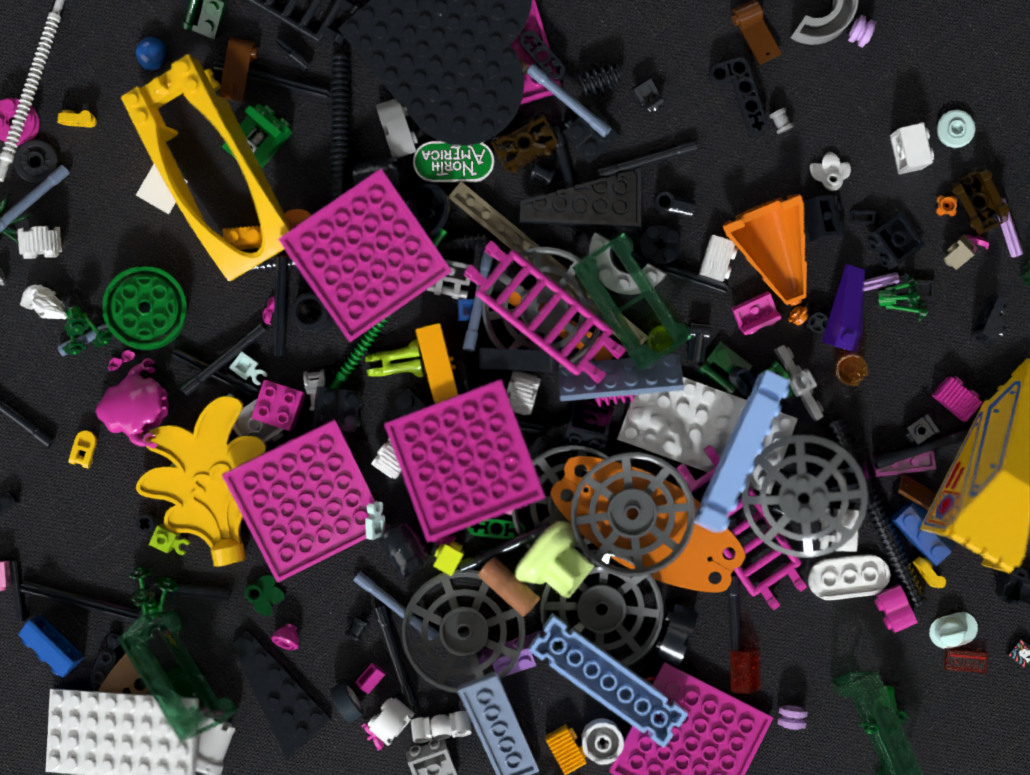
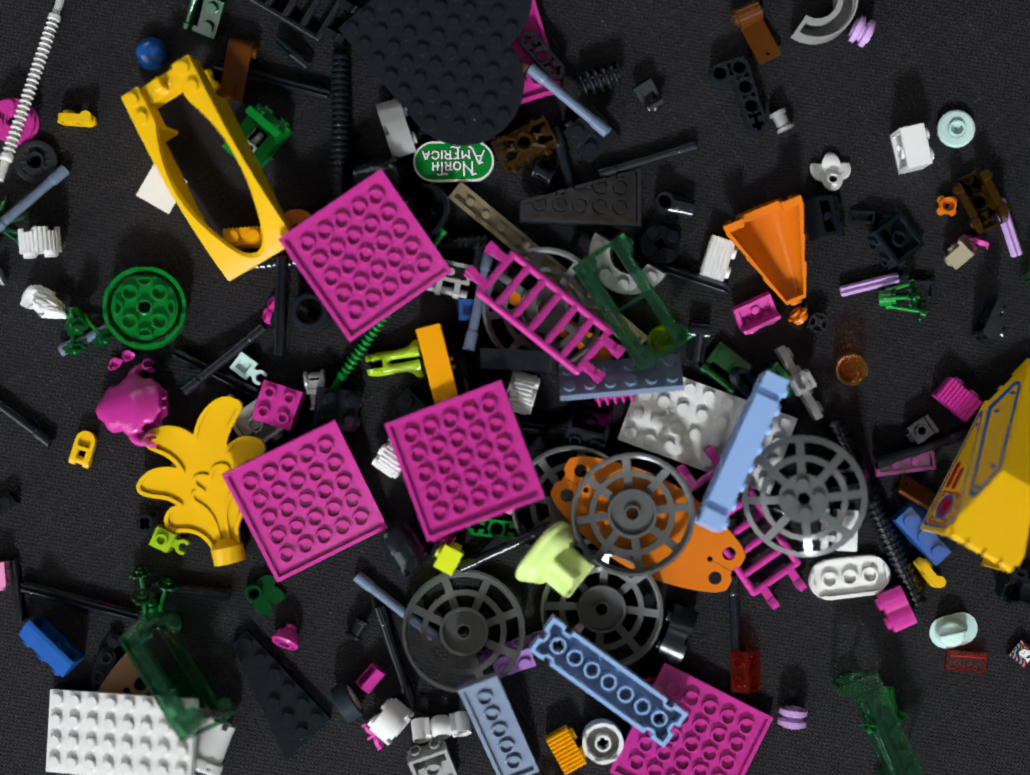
light aqua plate [365,501,385,540] -> none
nougat piece [478,557,540,617] -> none
dark purple wedge [822,264,865,353] -> none

